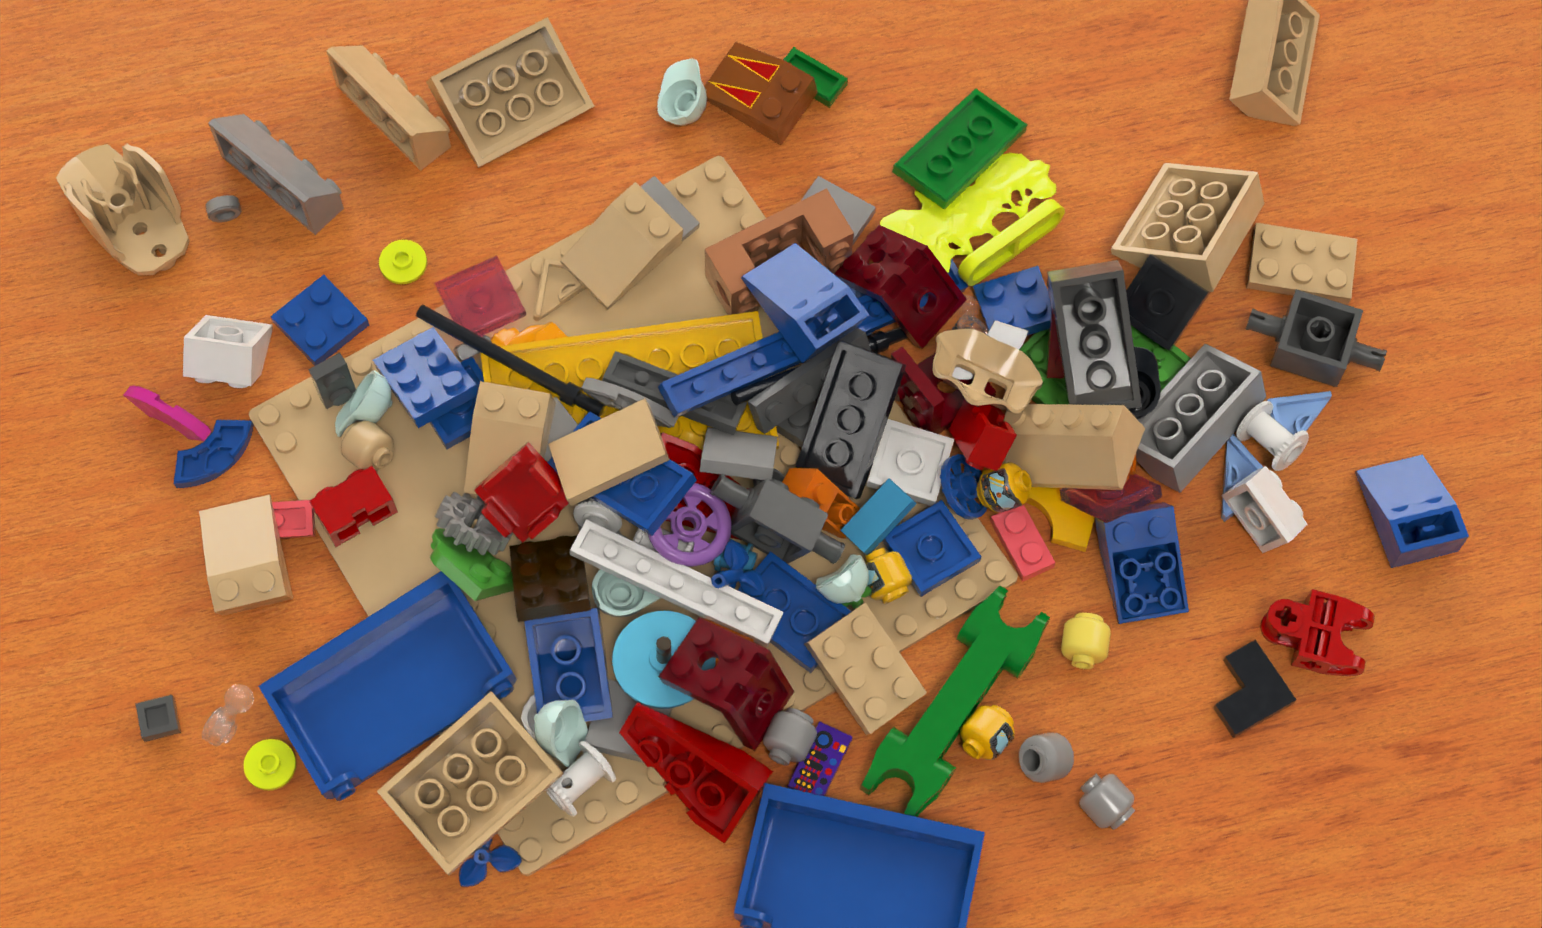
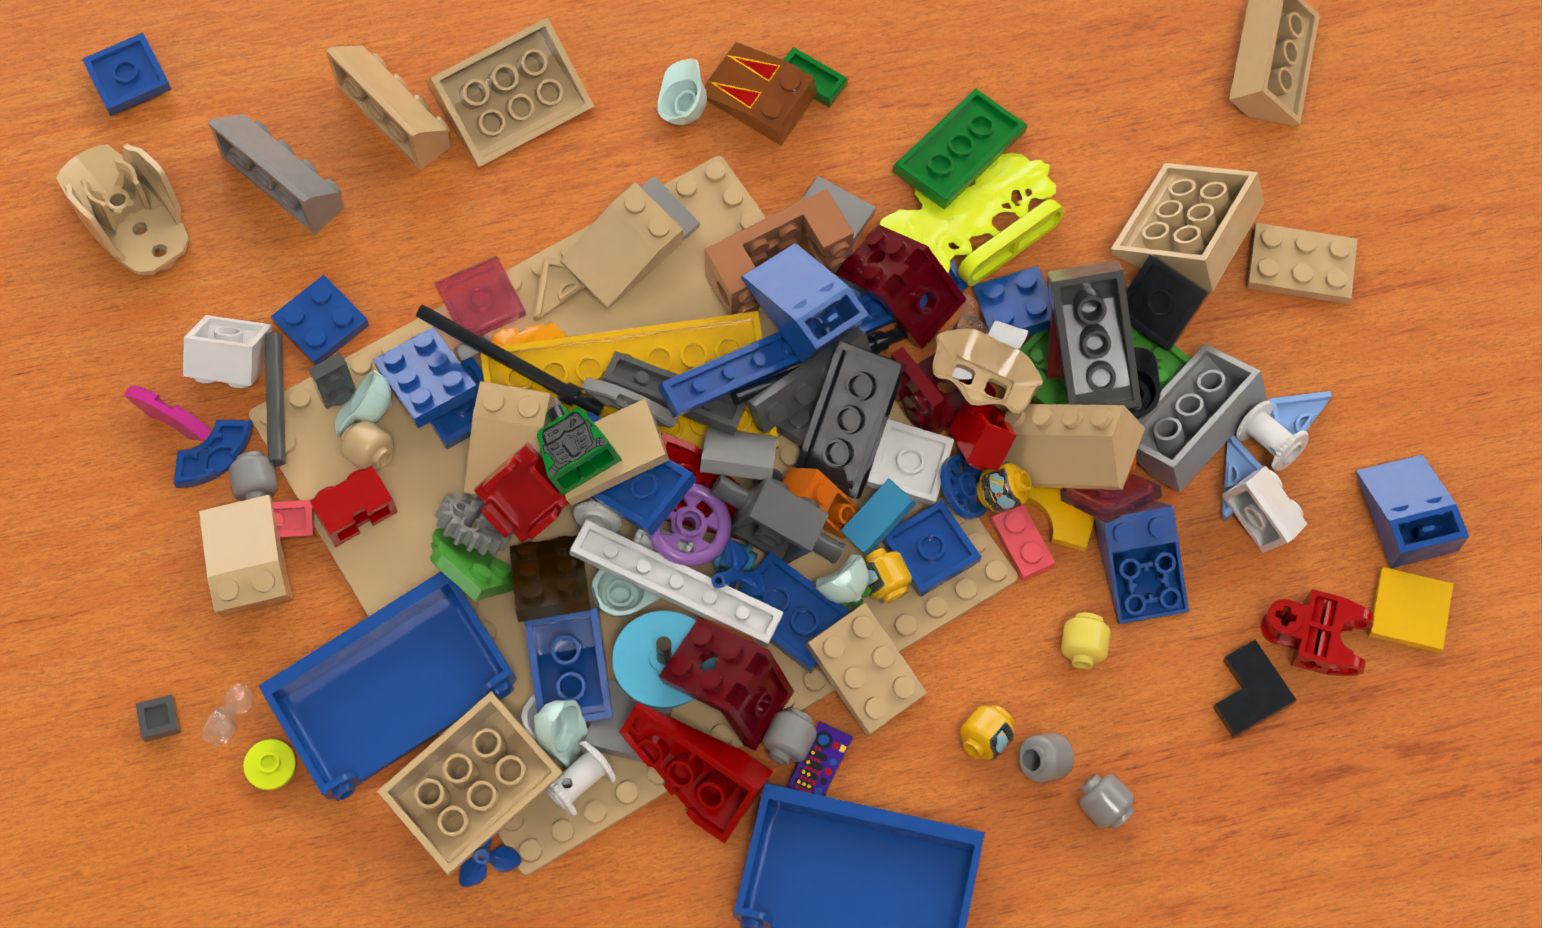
light grey tile [205,195,241,222] -> none
neon yellow piece [379,240,427,284] -> none
green piece [860,585,1050,817] -> none
dark grey brick [1246,289,1387,387] -> none
none -> blue plate [82,33,171,116]
none -> light grey head [229,451,278,501]
none -> dark grey piece [264,332,286,466]
none -> torso [537,405,622,495]
none -> yellow tile [1368,567,1454,653]

